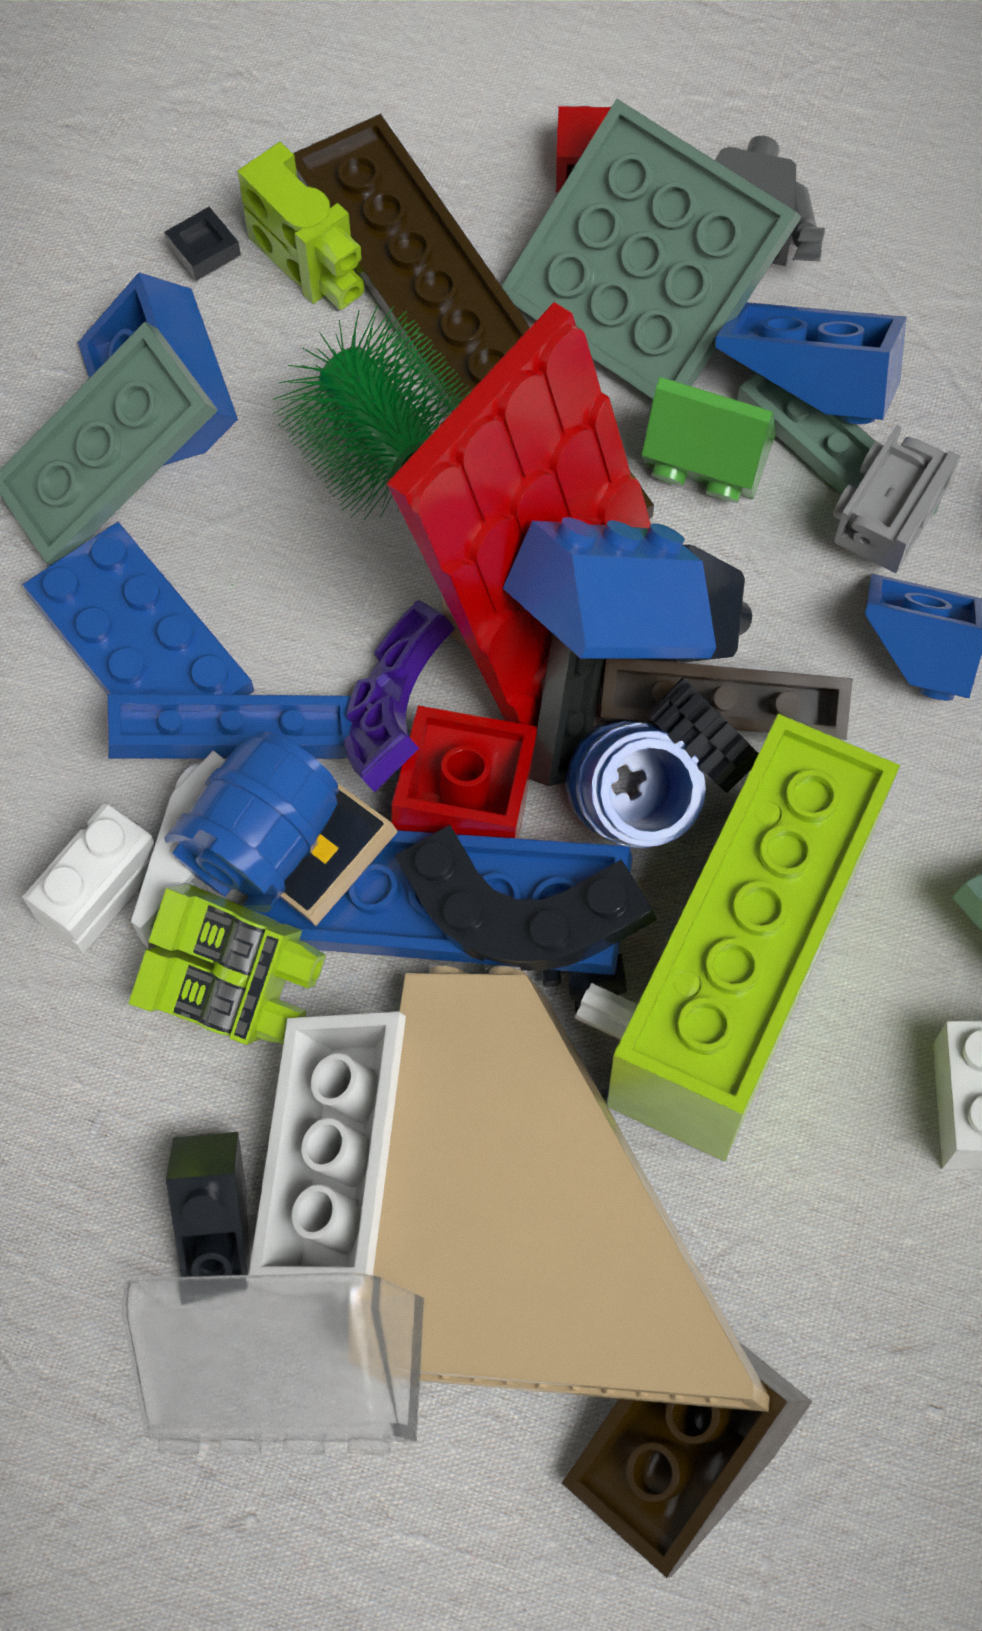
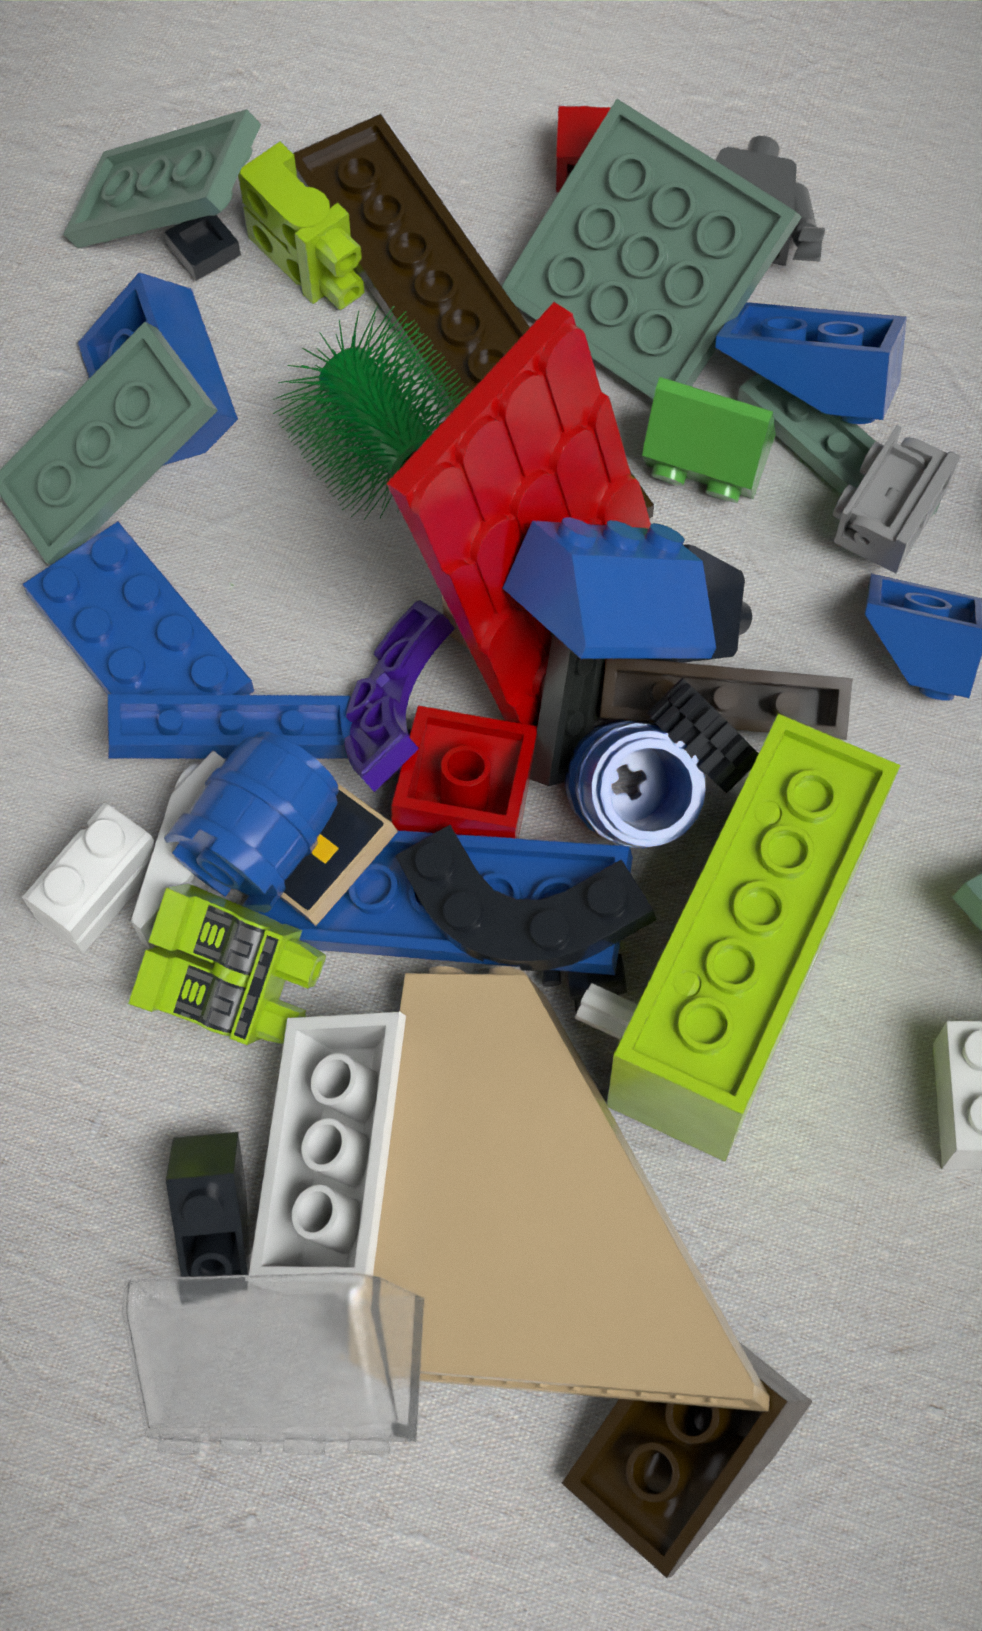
none -> sand green plate [63,109,261,248]

